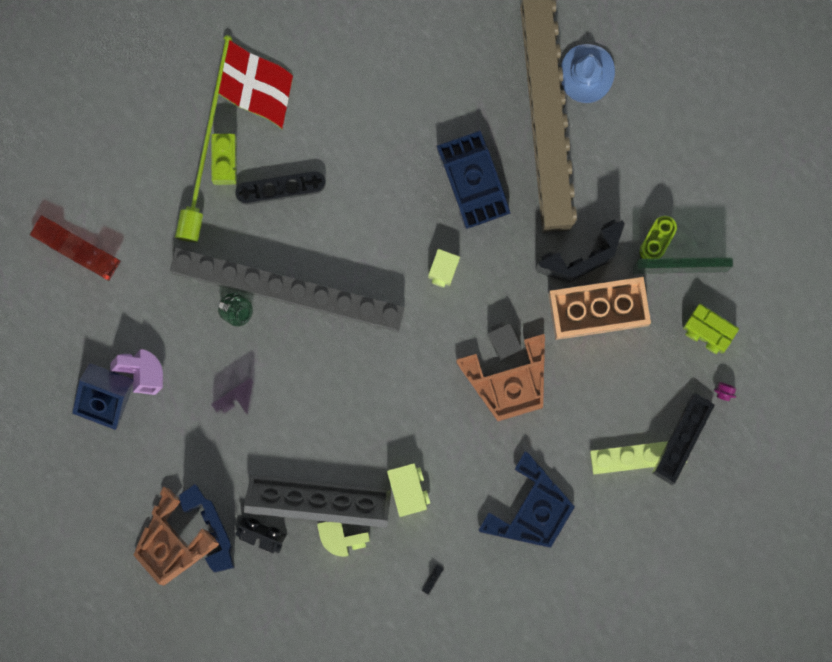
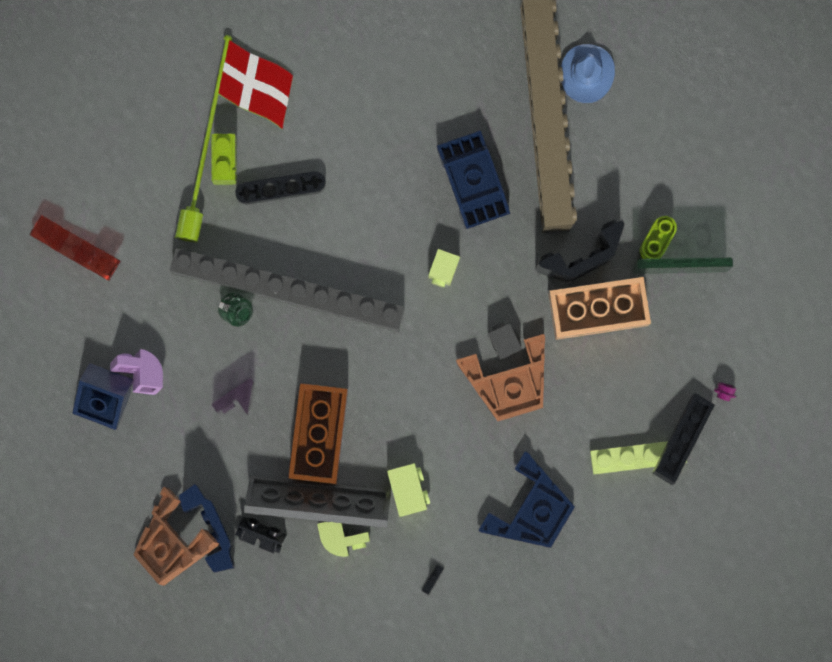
lime brick [682,303,740,355] -> none
none -> dark orange brick [289,383,348,484]

